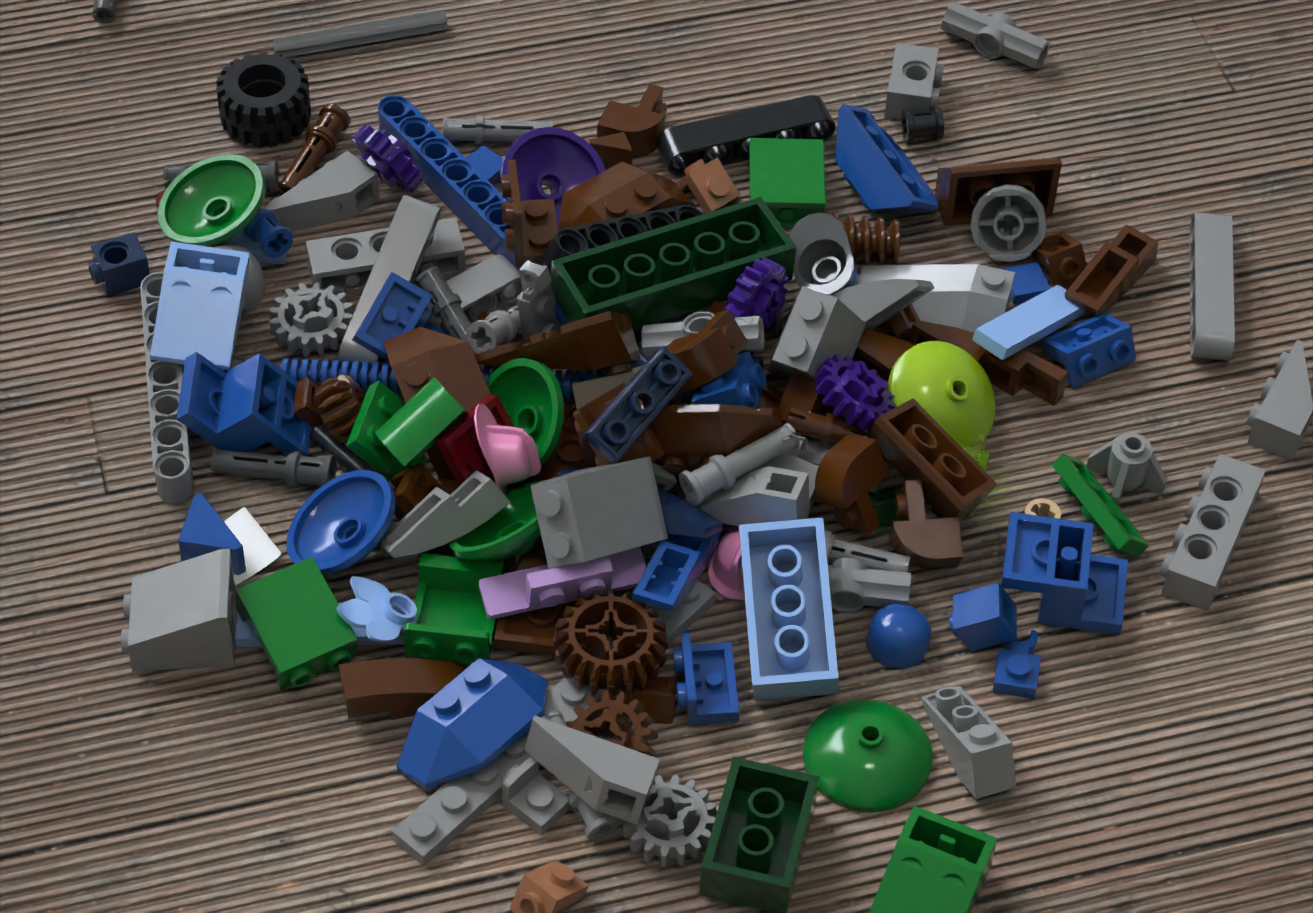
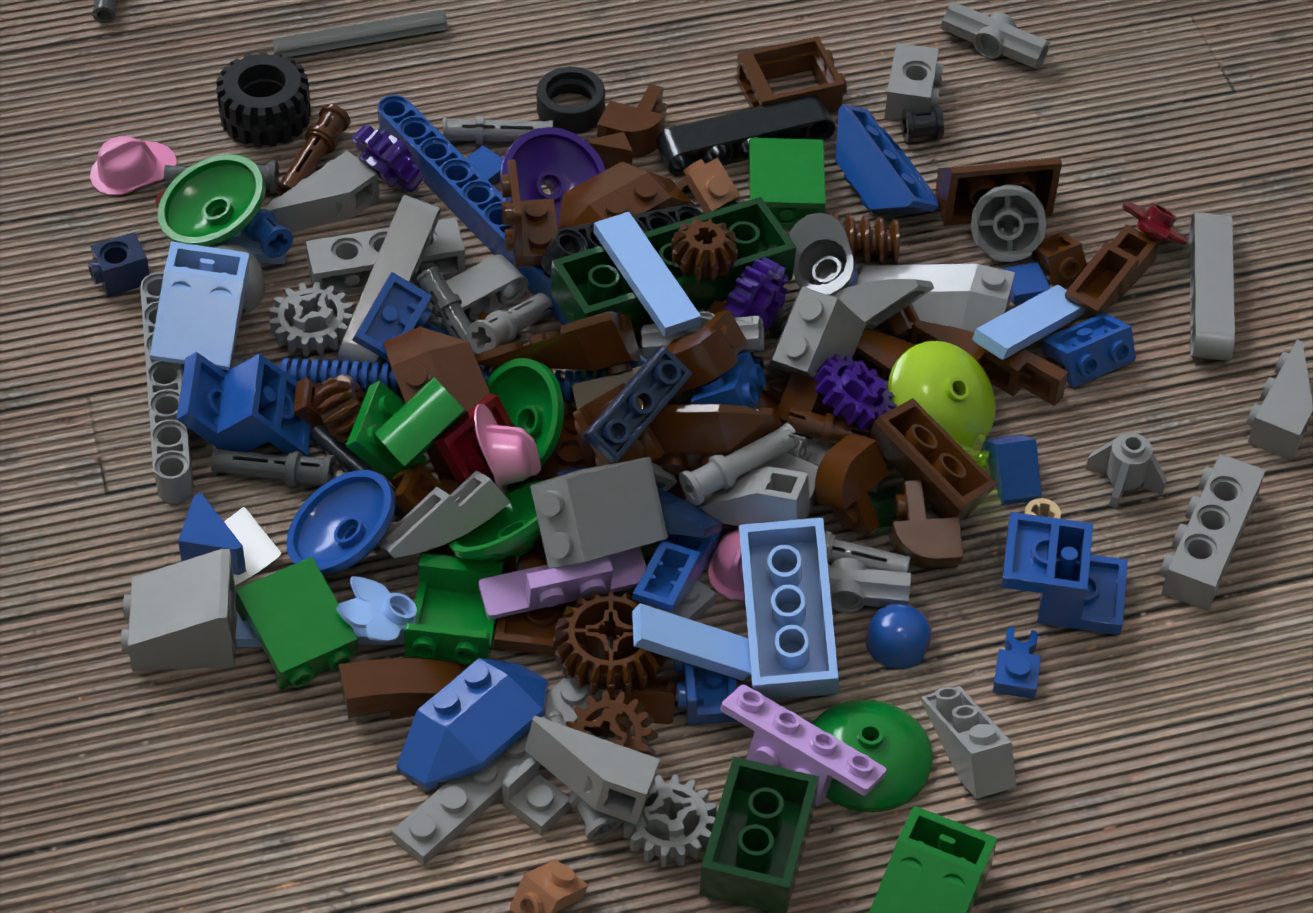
light grey hinge [517,260,560,344] -> none
blue brick [949,583,1017,652] -> none
green plate [1051,454,1150,557] -> none
none -> bright pink piece [90,136,177,196]
none -> black tyre [536,66,605,133]
none -> light blue tile [593,212,701,337]
none -> light blue tile [632,603,751,681]
none -> reddish brown gear [671,217,738,283]
none -> lavender bracket [720,685,887,806]
none -> reddish brown window [736,36,847,113]
none -> blue slope [982,434,1042,506]
none -> dark red plate [1122,202,1188,245]

